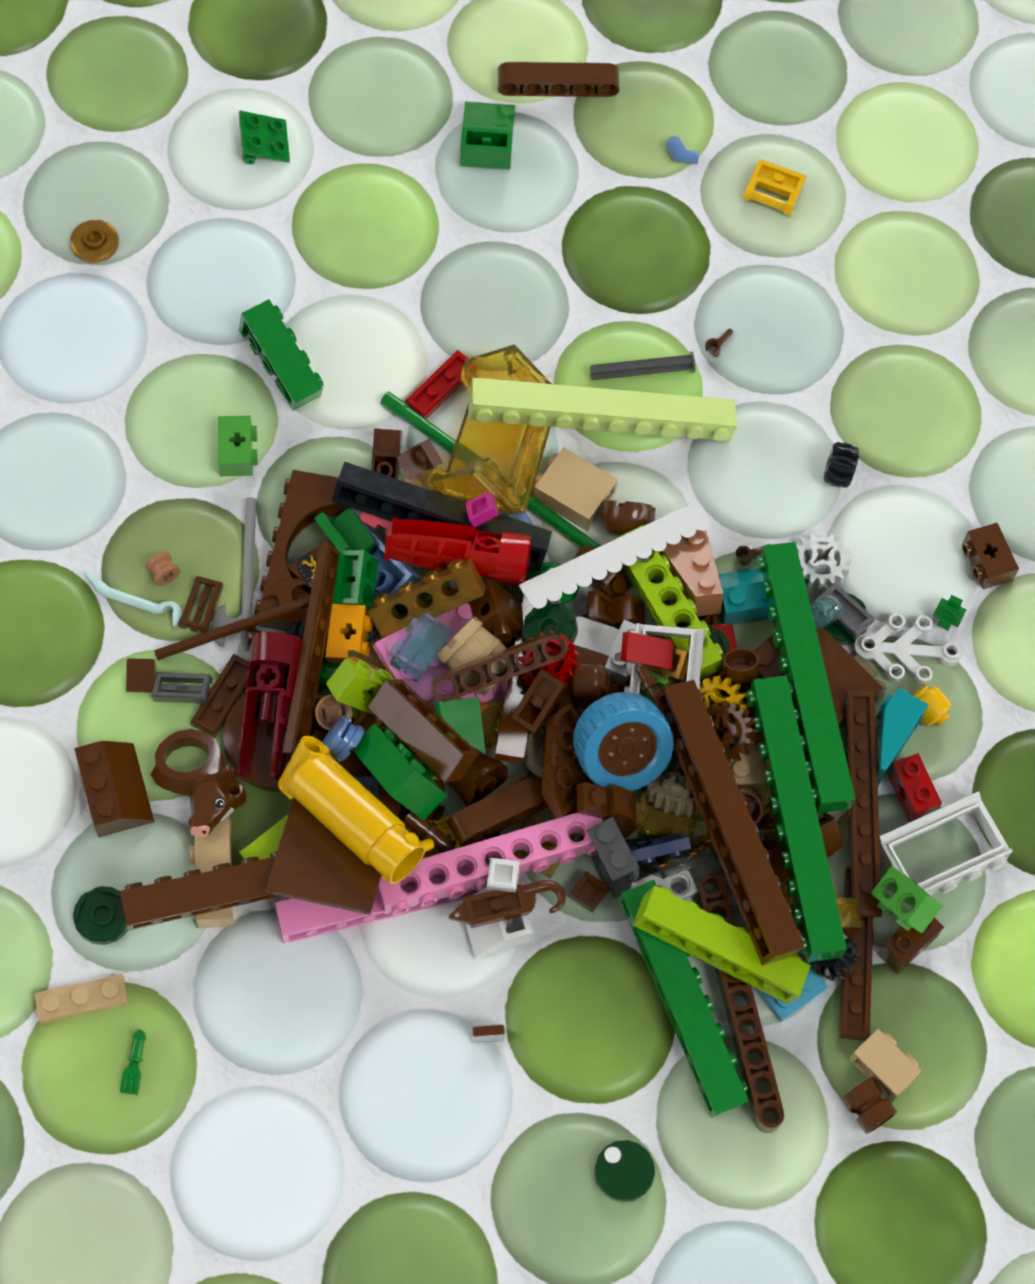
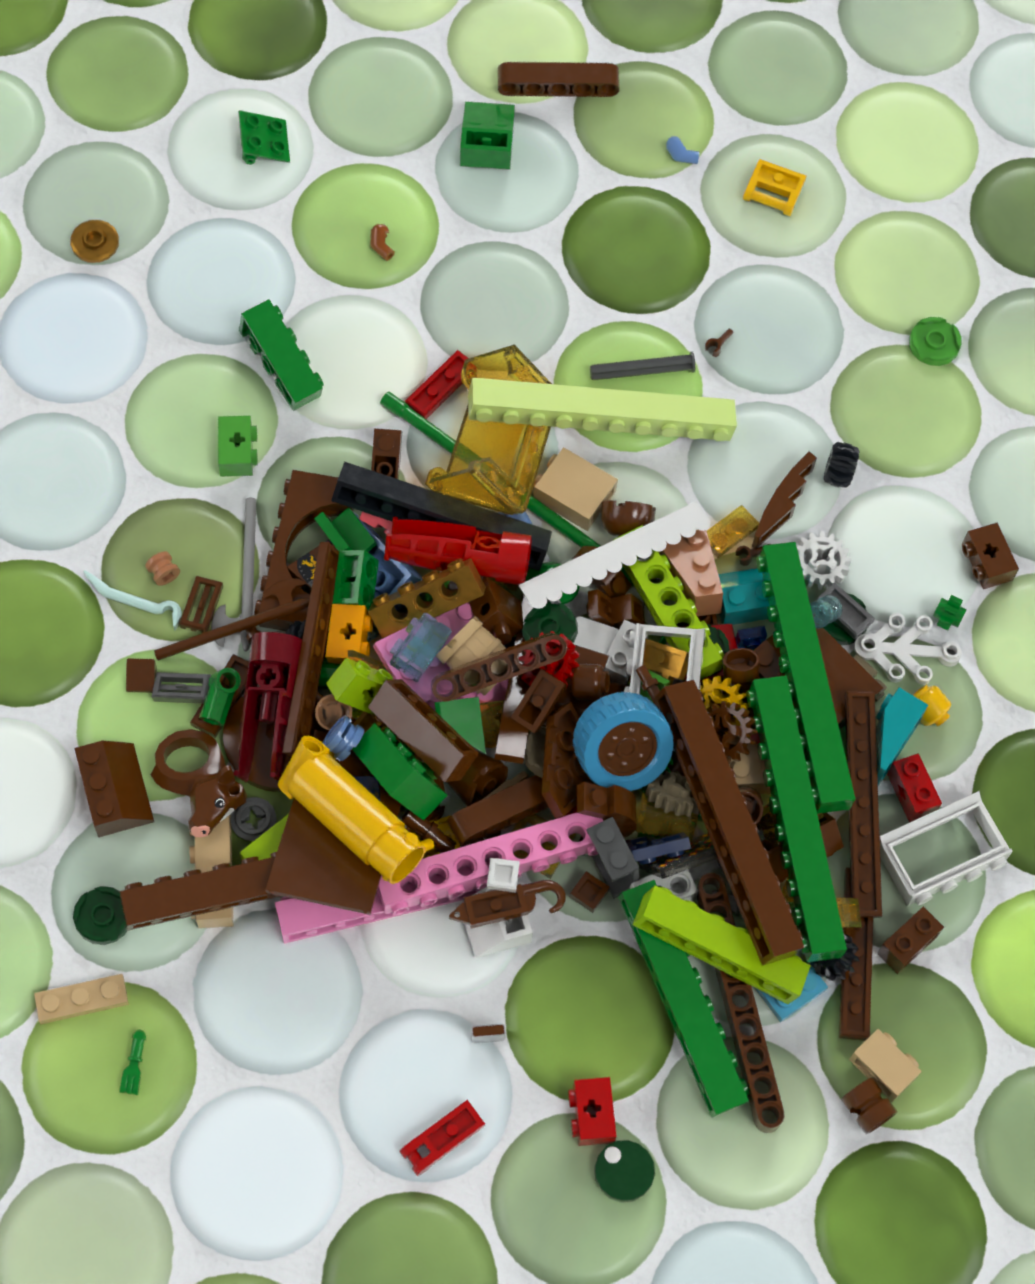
reddish brown slope [397,439,443,480] -> none
dark pink plate [465,491,498,527] -> none
red tile [620,632,674,670] -> none
bright green brick [871,866,943,933] -> none
none -> green piece [199,668,241,726]
none -> dark grey gear [230,797,277,842]
none -> dark orange arm [370,224,395,261]
none -> red plate [399,1099,485,1176]
none -> red brick [568,1077,617,1146]
none -> clear yellow plate [707,505,759,558]
none -> clear blue plate [736,625,767,651]
none -> reddish brown slope [752,451,817,549]
none -> bright green tile [909,317,962,366]

